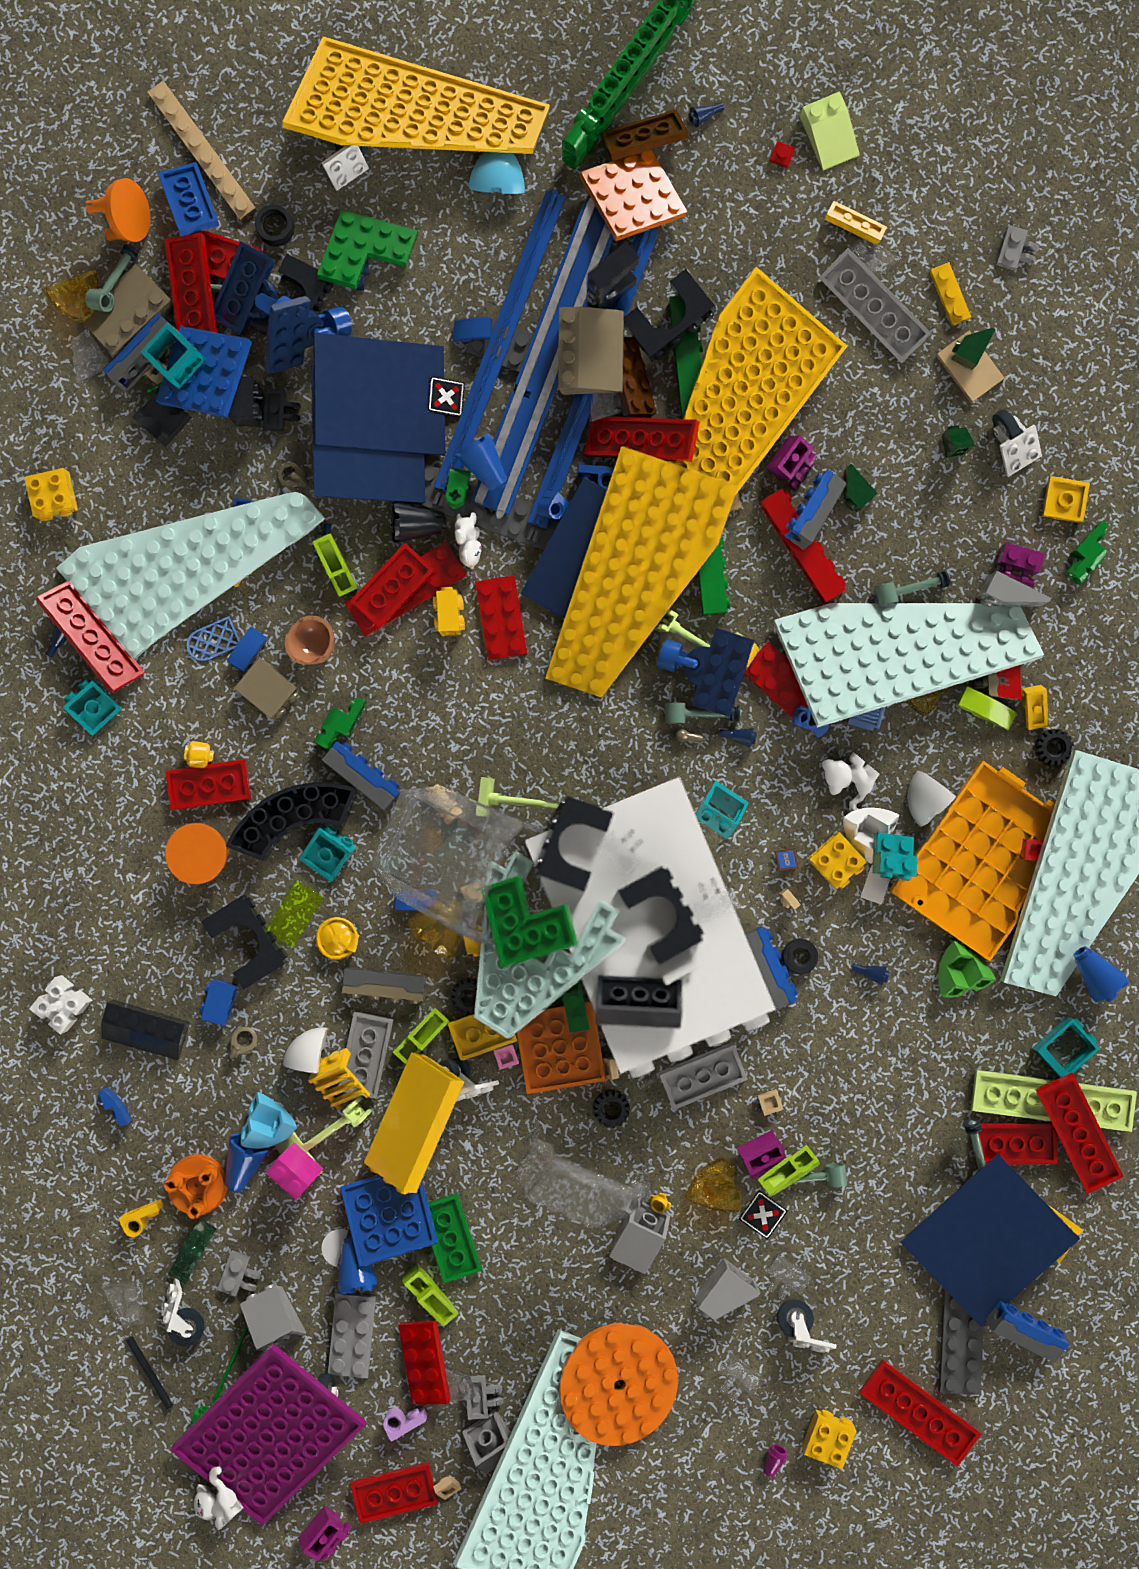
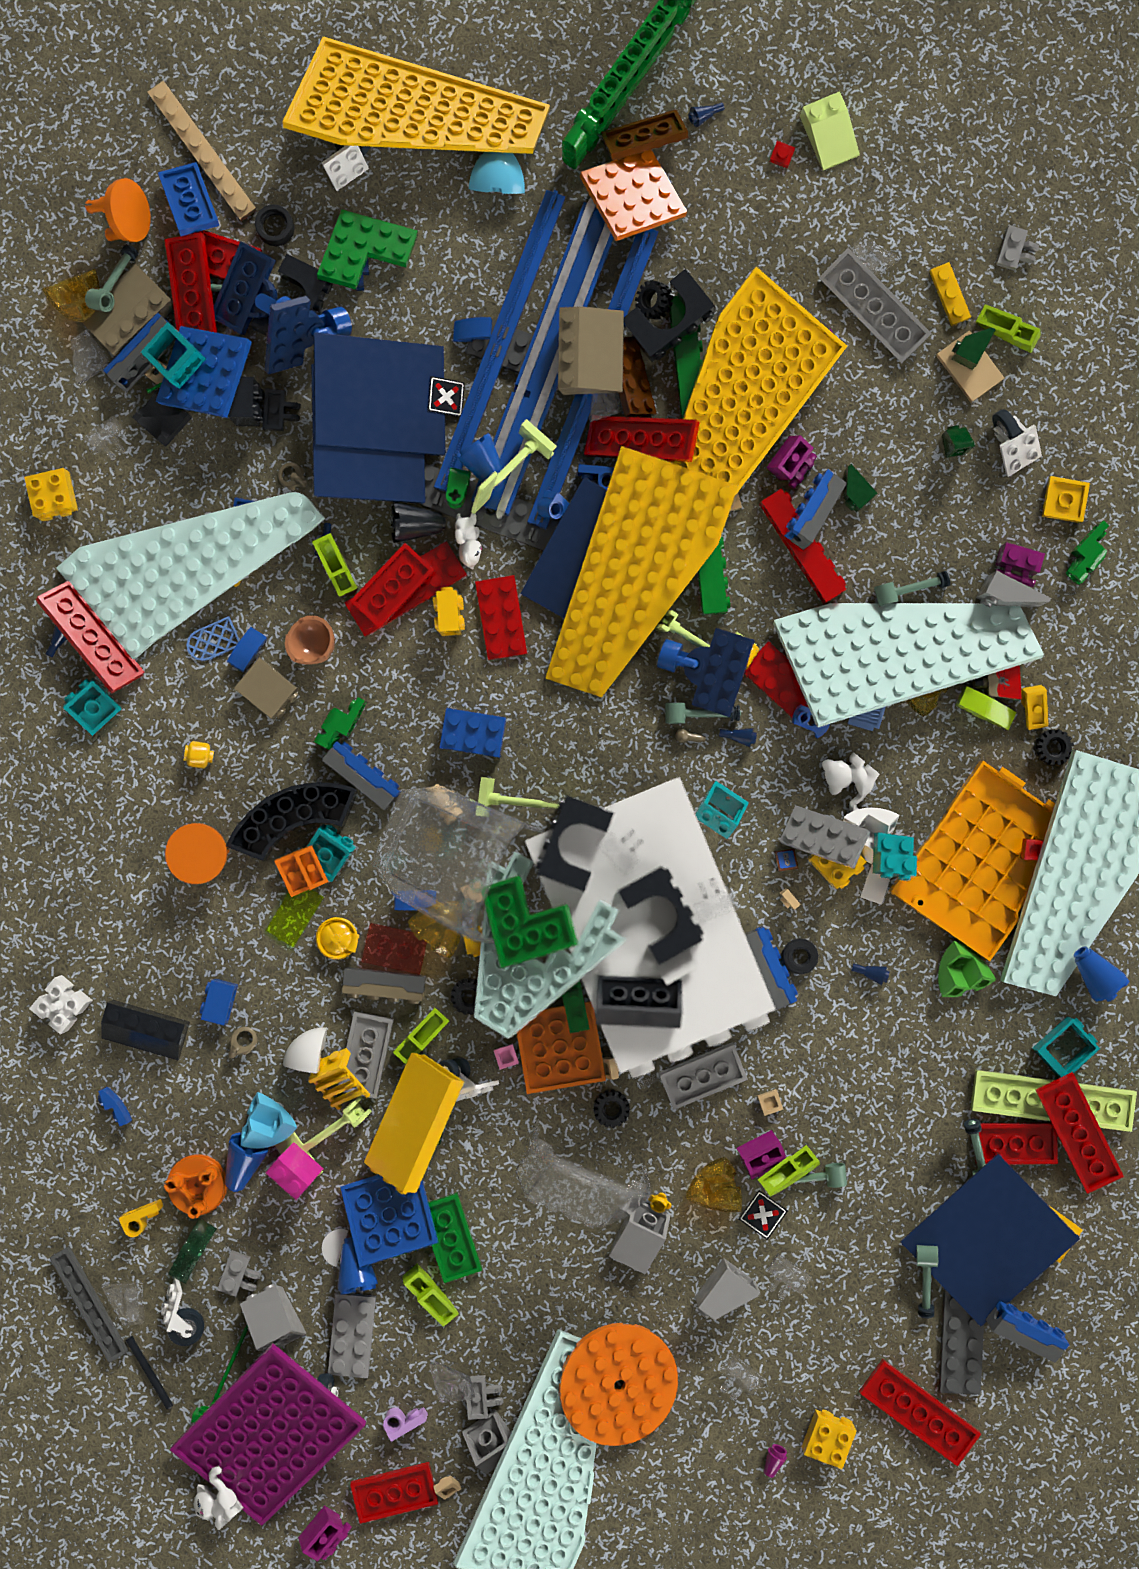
red plate [165,759,252,811] -> none
black arch [201,895,288,990] -> none
red plate [398,1321,451,1405] -> none
yellow plate [447,1013,518,1061] -> none
black arch [586,242,639,309] -> none
plate [777,1299,836,1353] -> none
yellow plate [824,201,887,245] -> none
white brick [907,771,956,827] -> none
none -> dark grey plate [50,1246,129,1363]
none -> clear hinge [82,416,127,461]
none -> orange slope [274,845,328,897]
none -> clear red tile [361,923,429,975]
none -> blue brick [440,708,507,758]
none -> yellowish green piece [471,419,557,514]
none -> black tyre [635,280,673,320]
none -> light grey plate [779,805,870,869]
none -> sand green piece [916,1245,938,1319]
none -> lime slope [976,304,1041,353]

